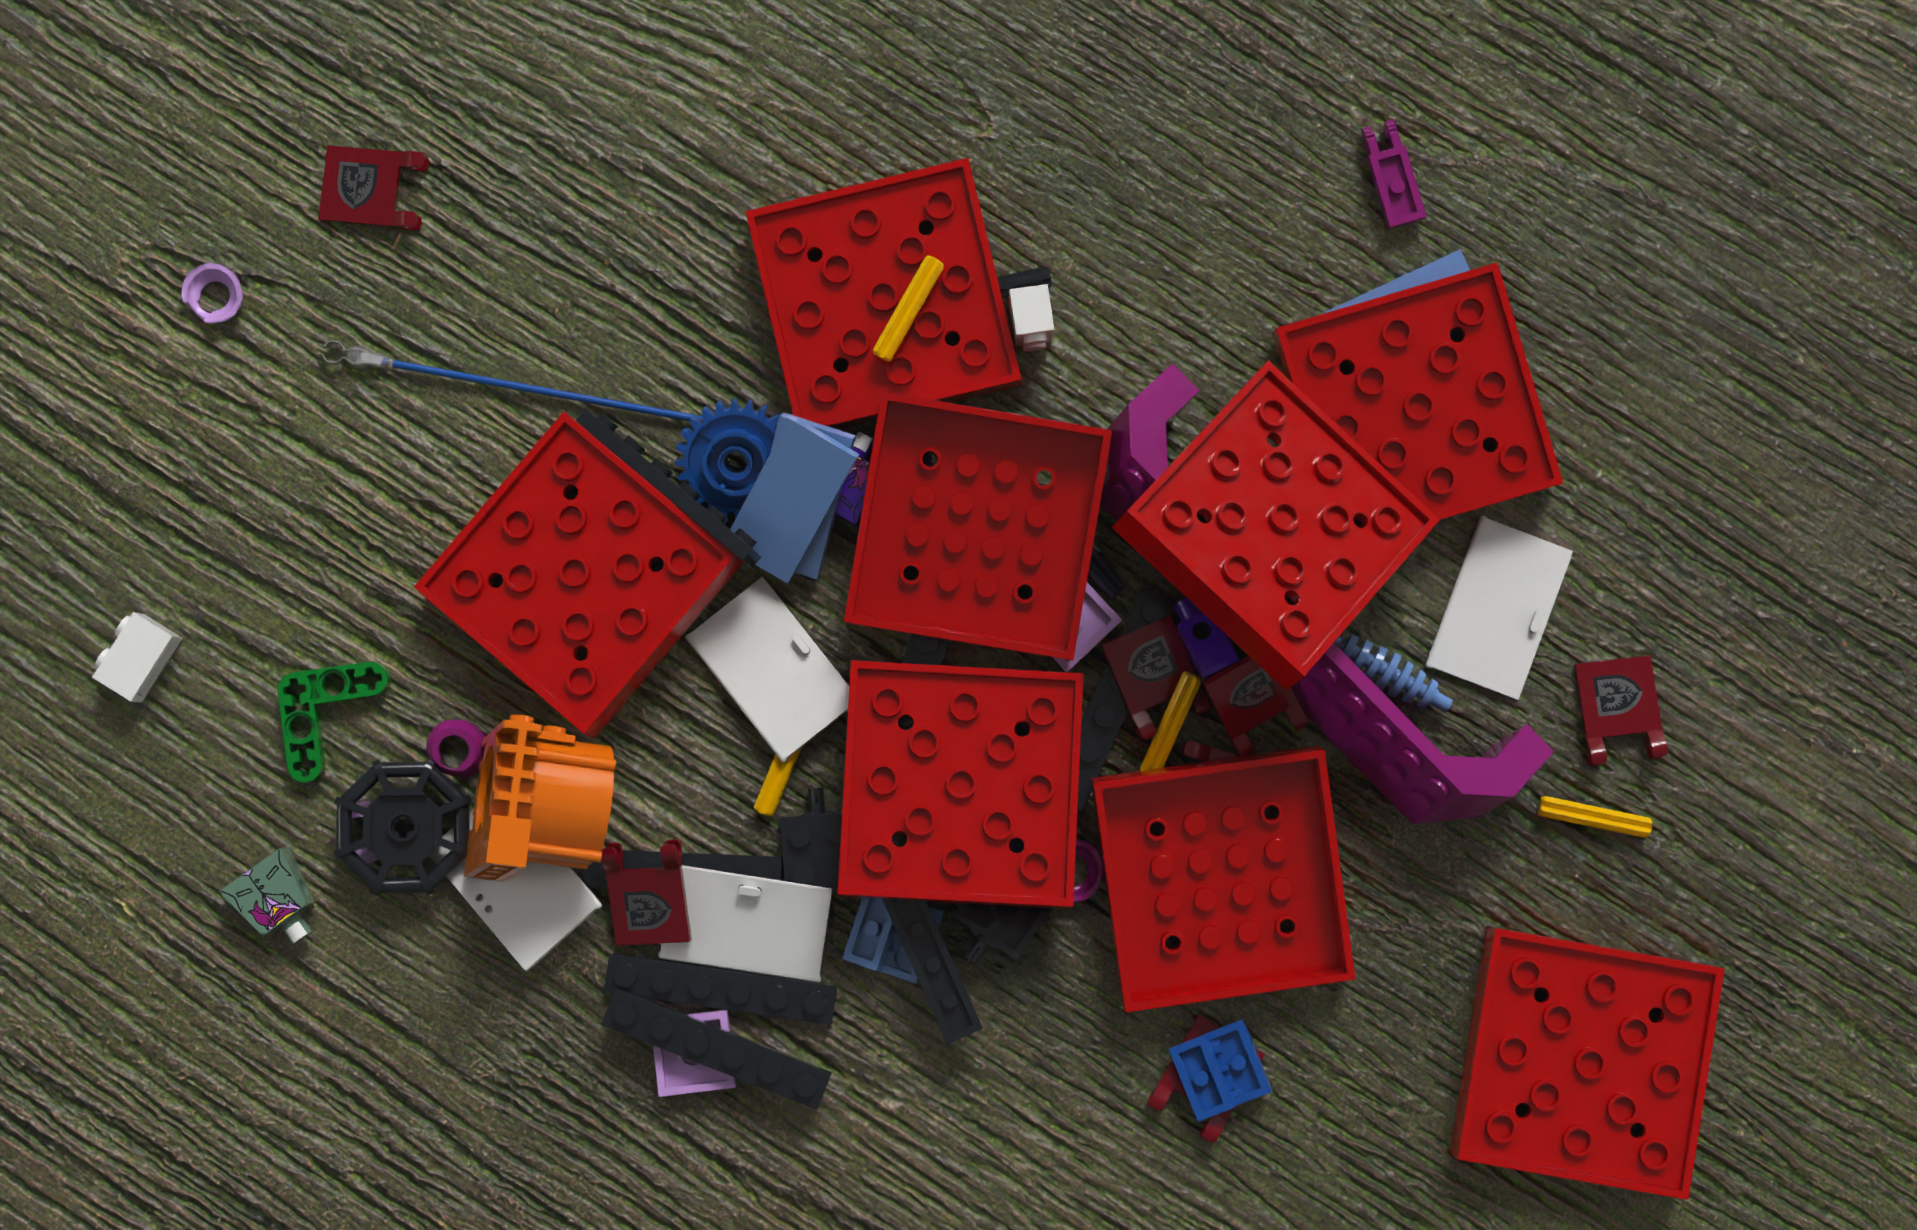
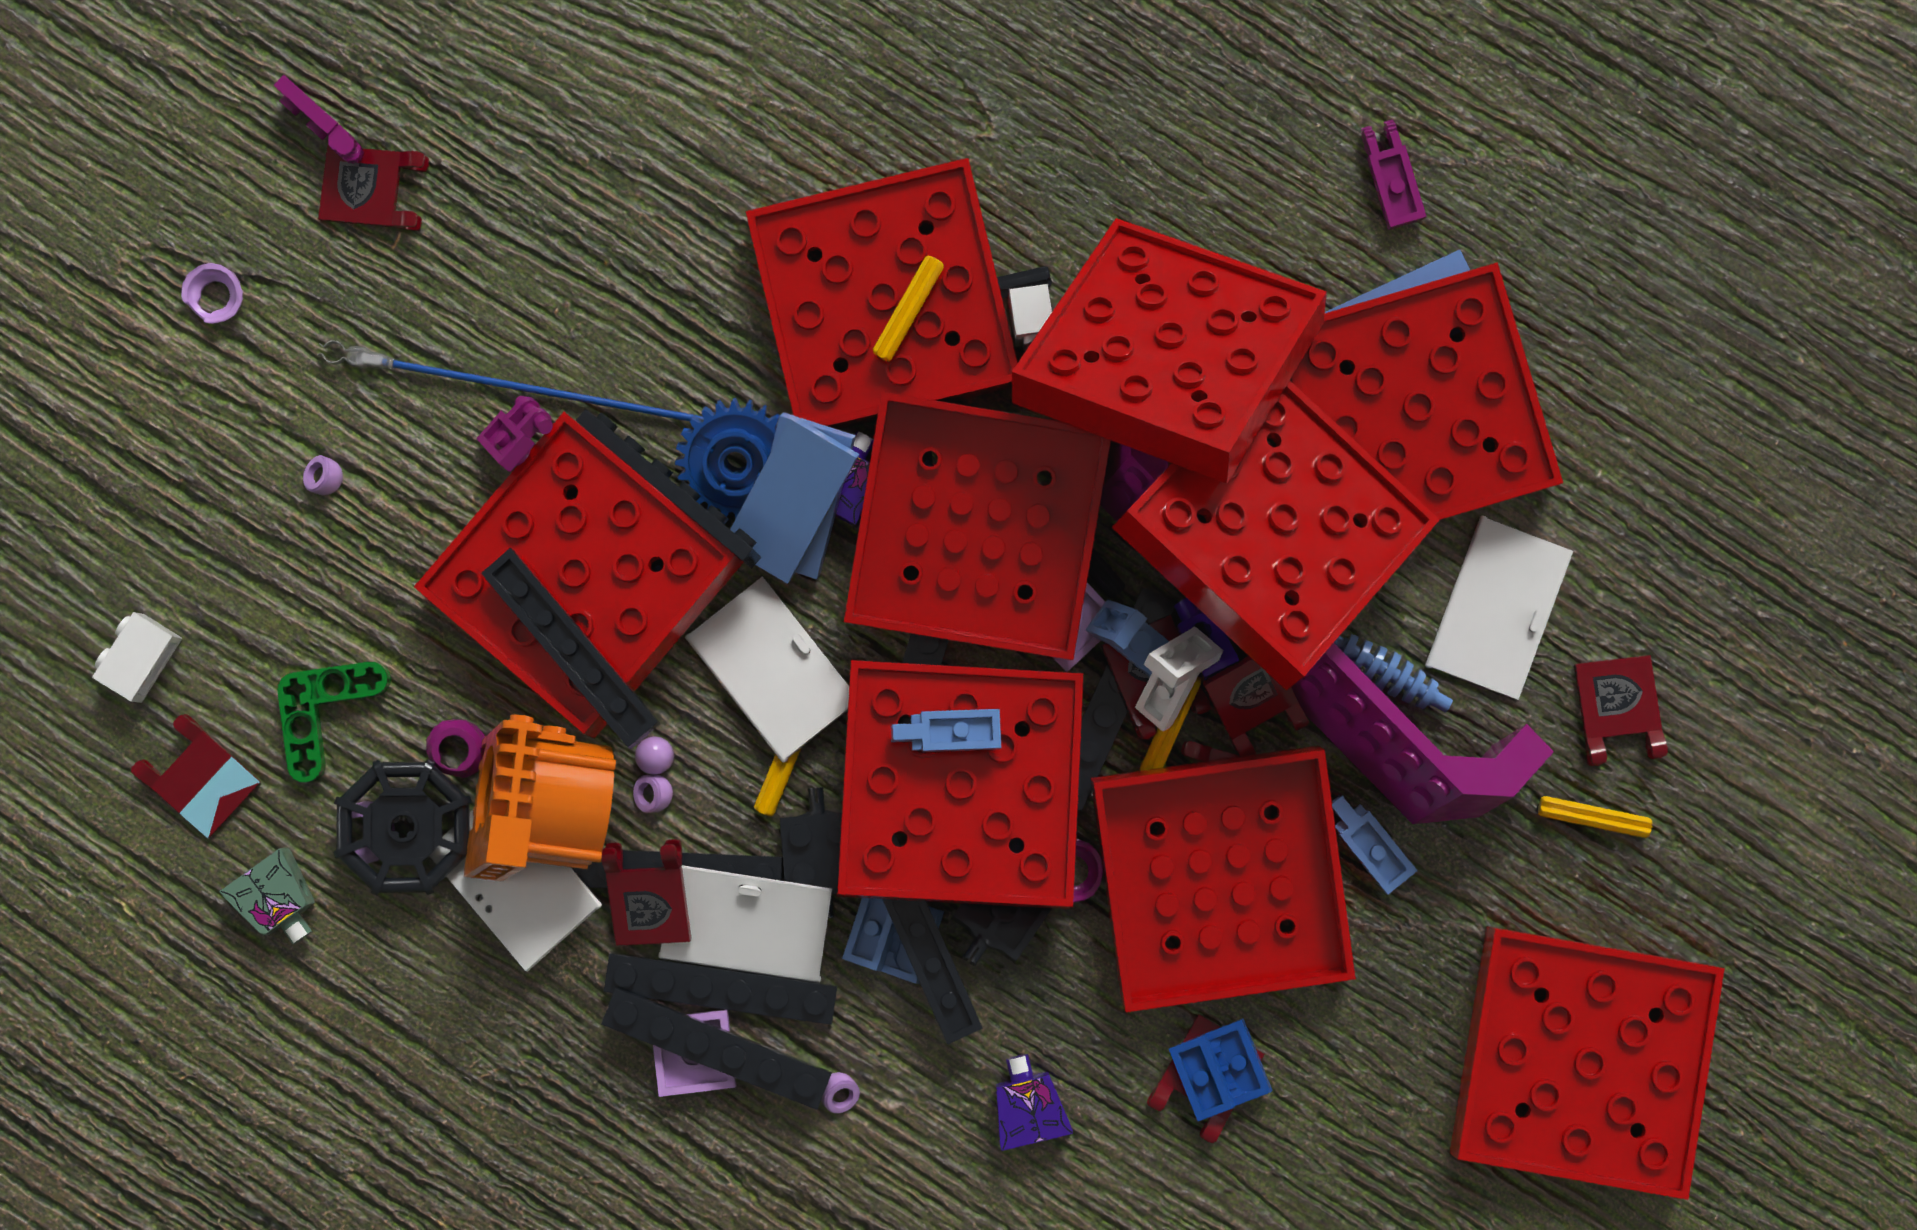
none -> dark red flag [131,714,261,839]
none -> magenta hinge [273,74,364,164]
none -> lavender piece [303,455,343,495]
none -> magenta plate [476,396,553,472]
none -> black plate [481,548,661,749]
none -> lavender piece [633,774,673,813]
none -> lavender piece [635,736,674,775]
none -> lavender piece [821,1072,860,1113]
none -> medium blue hinge [891,709,1001,752]
none -> dark purple torso [996,1054,1073,1151]
none -> red container [1012,218,1327,483]
none -> medium blue bracket [1085,599,1169,677]
none -> white bracket [1135,627,1224,731]
none -> medium blue hinge [1332,795,1418,895]

